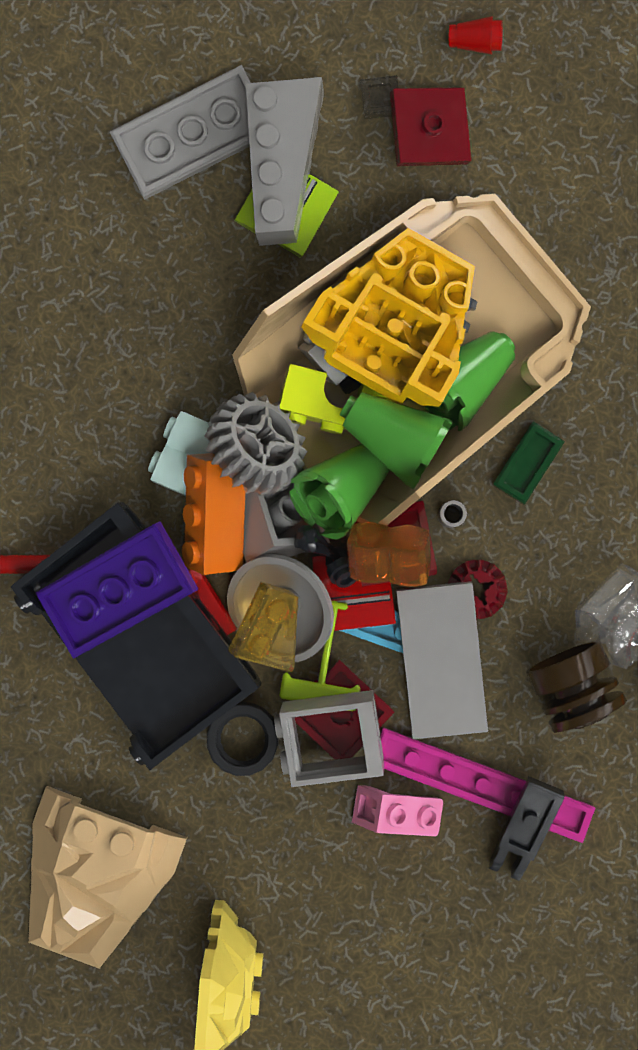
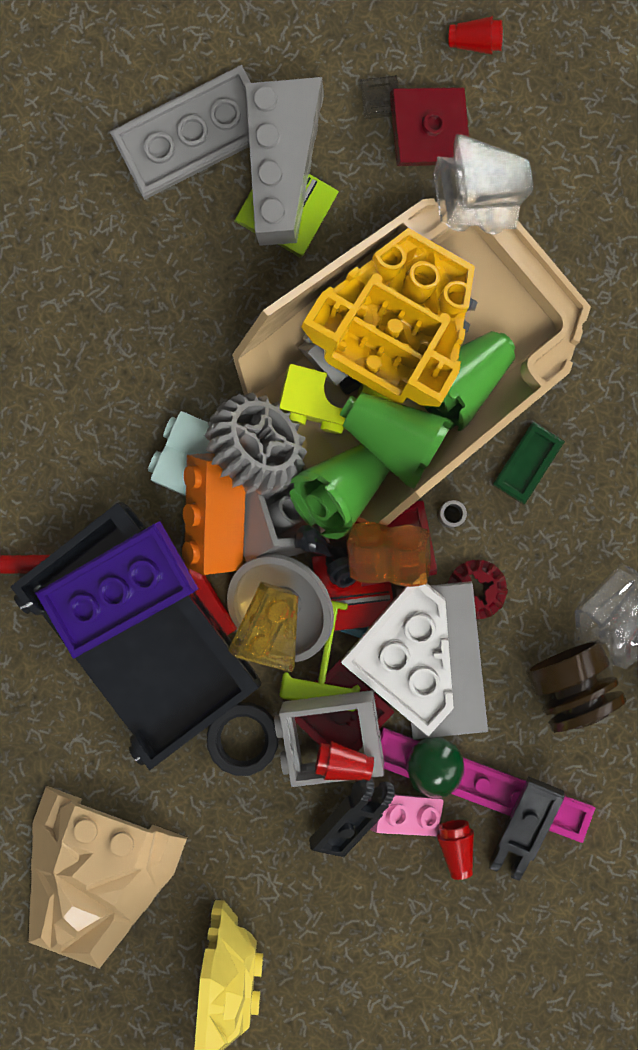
none -> black hinge [309,779,395,857]
none -> red cone [315,741,374,781]
none -> white plate [341,574,454,736]
none -> dark green hair [406,737,465,798]
none -> clear piece [433,135,534,235]
none -> red cone [437,819,474,880]

